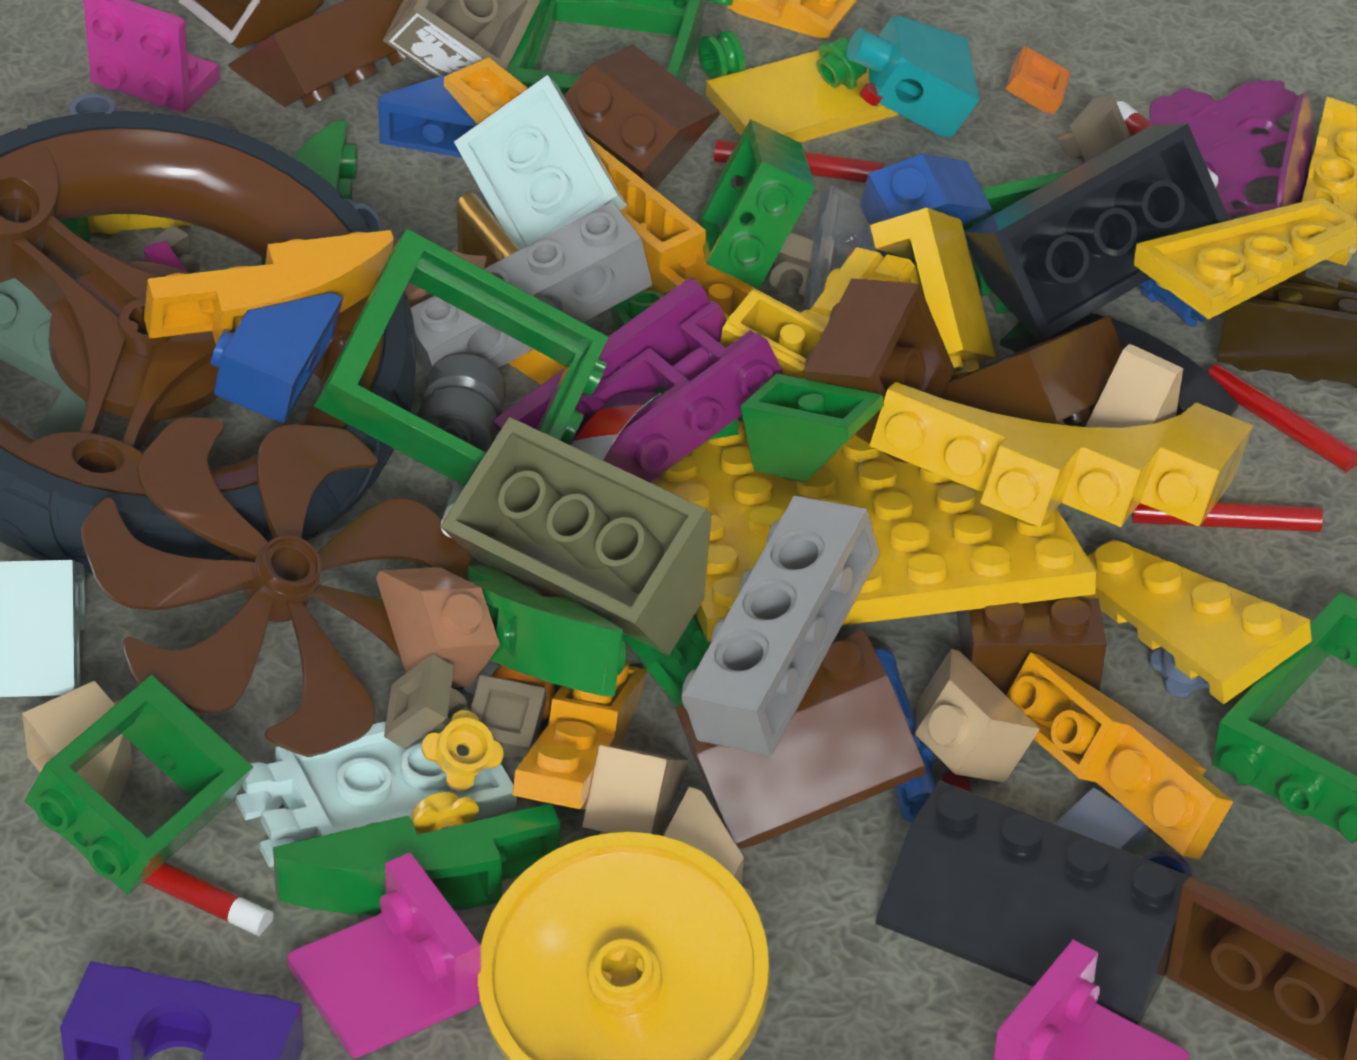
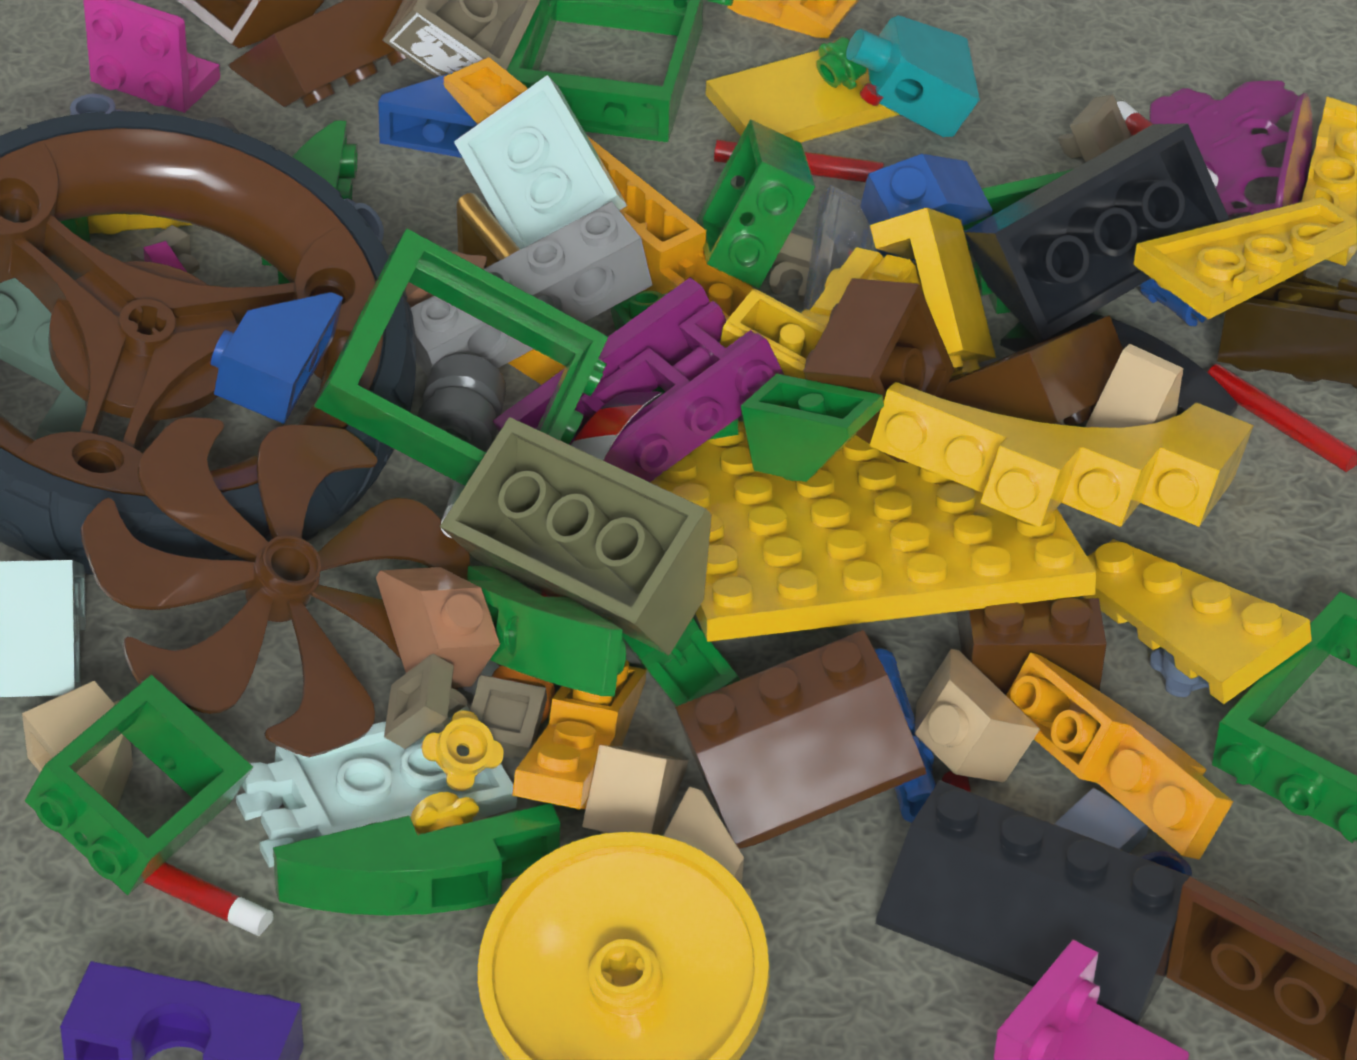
light orange slope [144,230,394,344] -> none
dark pink bracket [287,853,481,1058] -> none
reddish brown slope [564,45,720,189] -> none
light grey brick [682,496,880,756] -> none
green bush [698,30,746,79] -> none
orange tile [1005,46,1071,114] -> none
red bar [1132,502,1323,532] -> none

